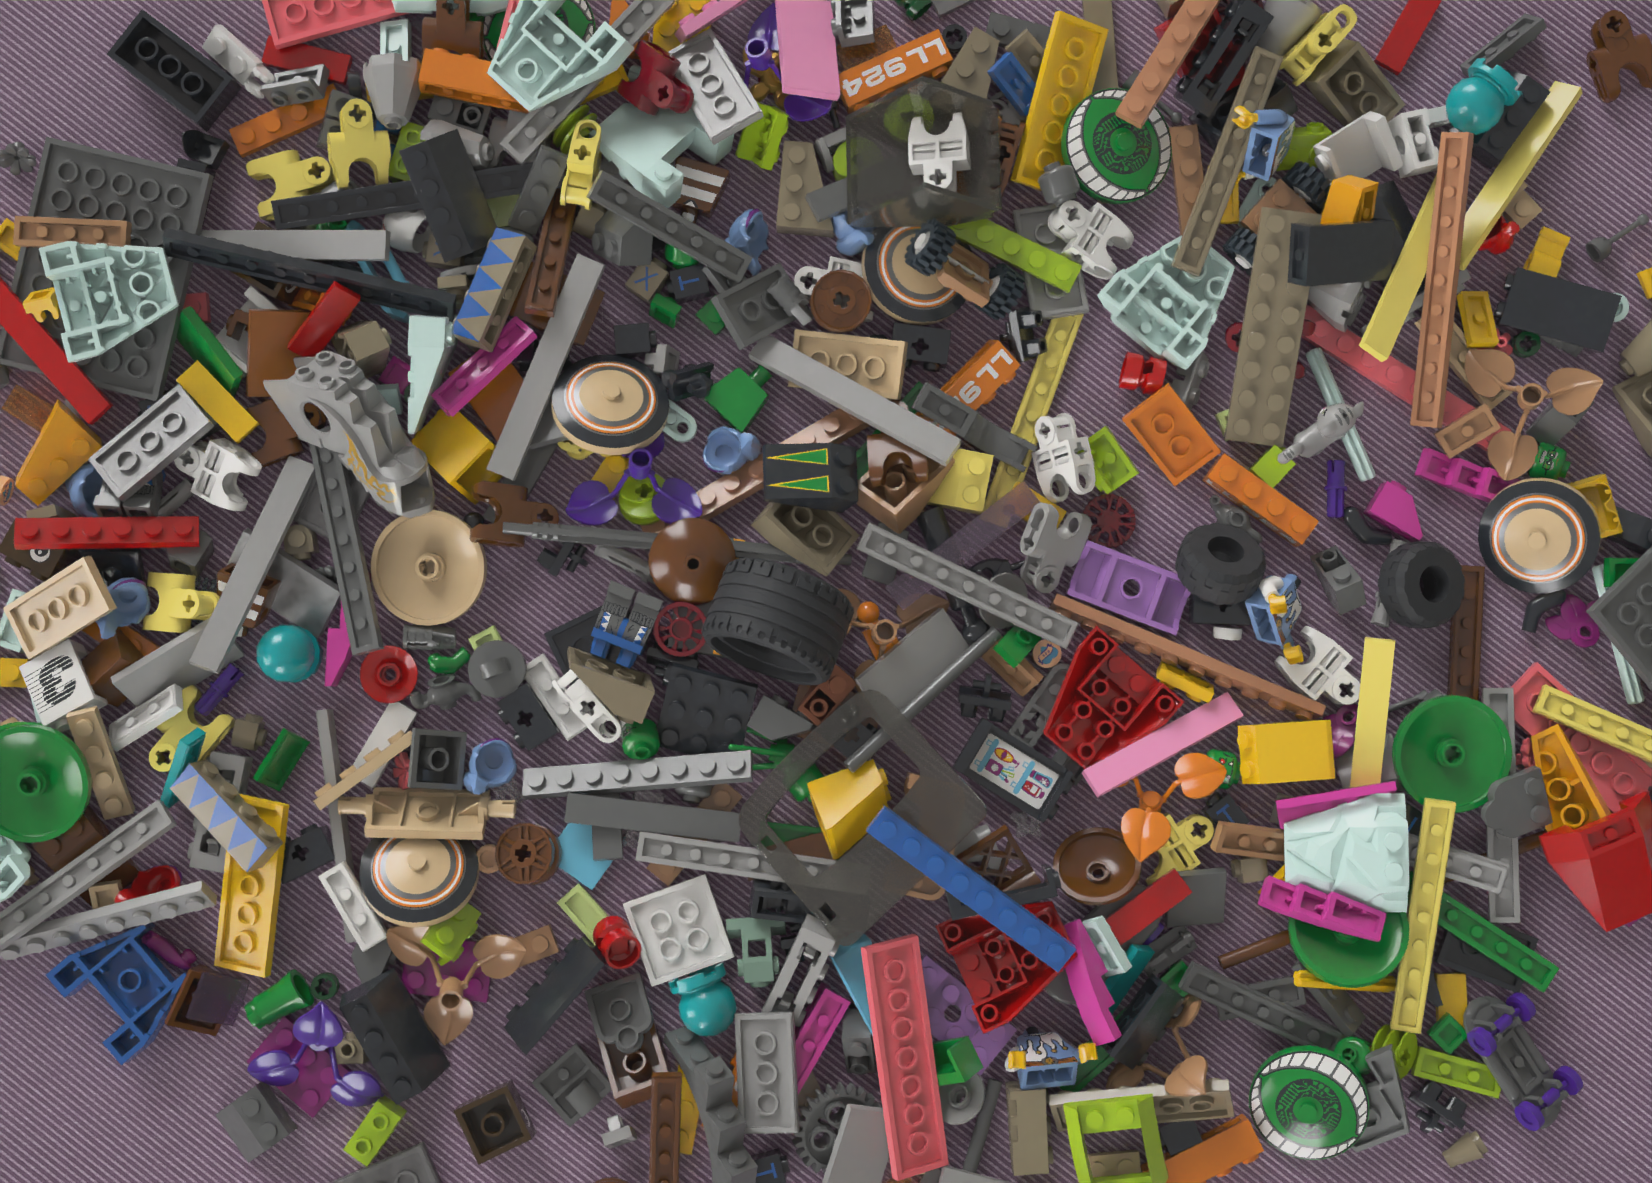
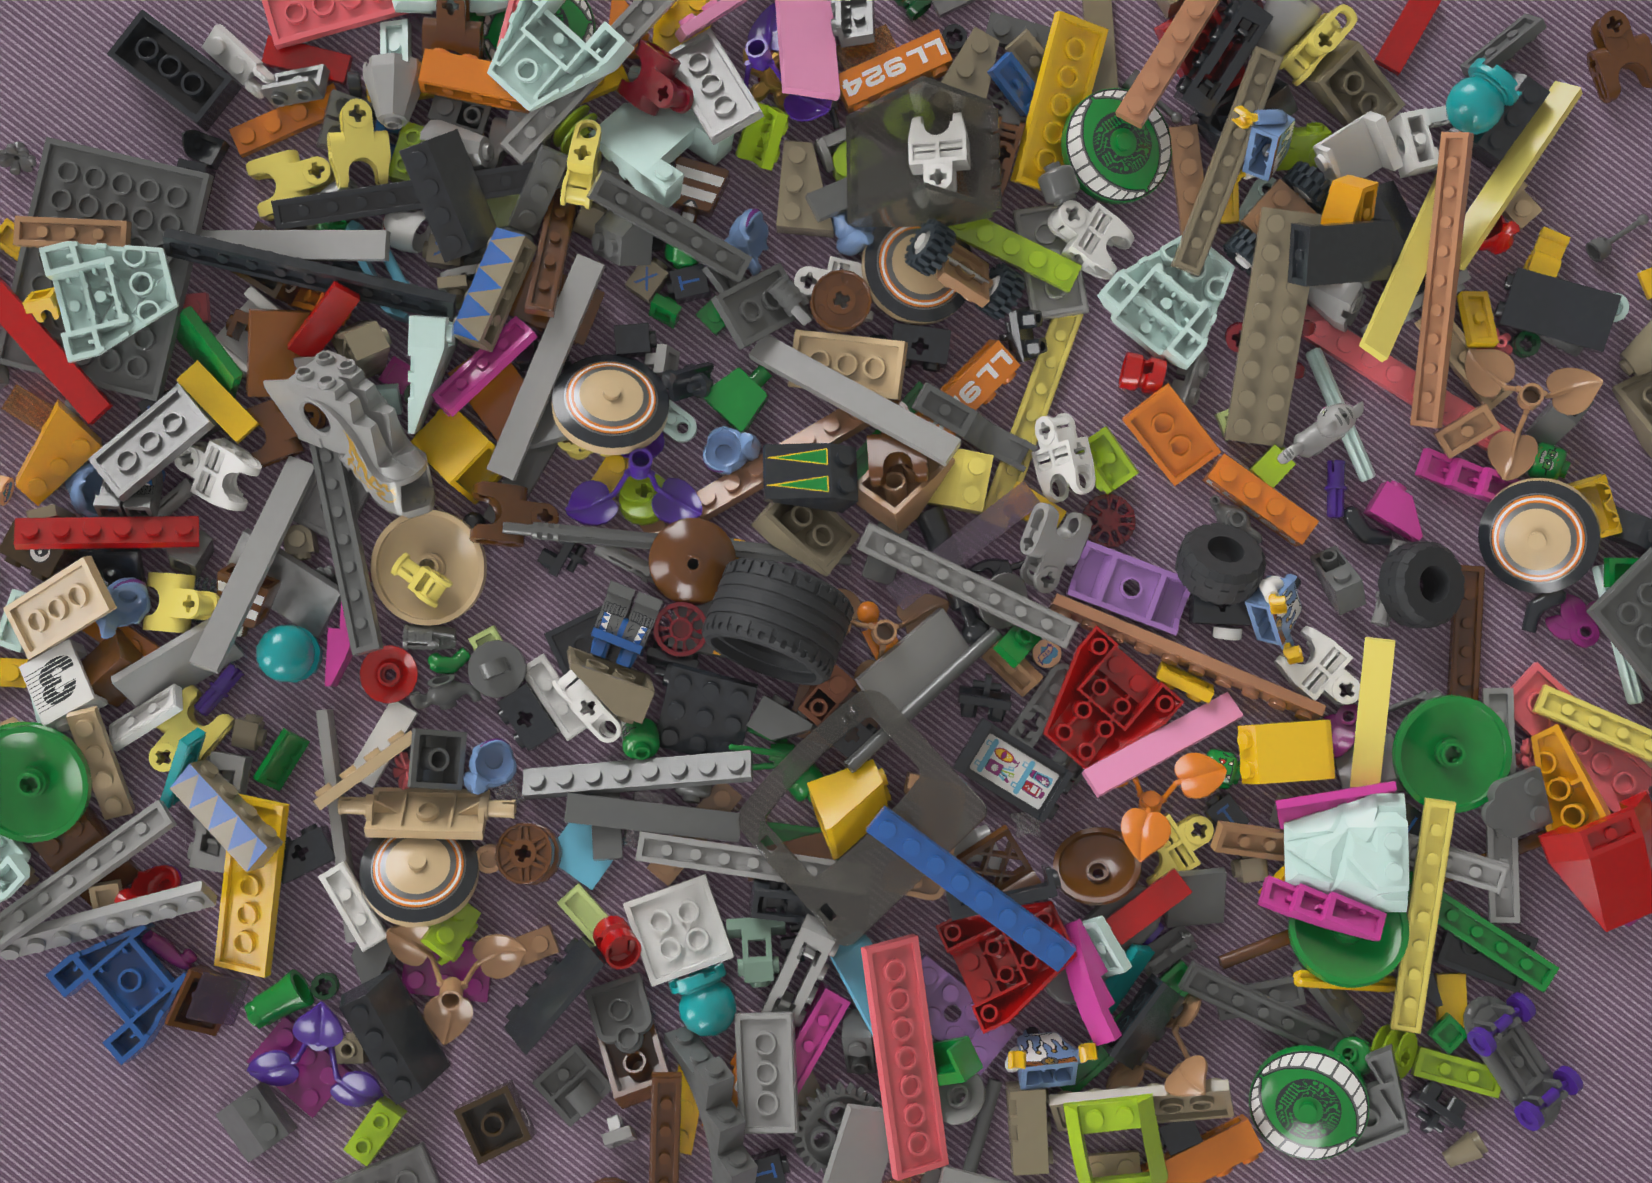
none -> light yellow connector [390,552,453,608]

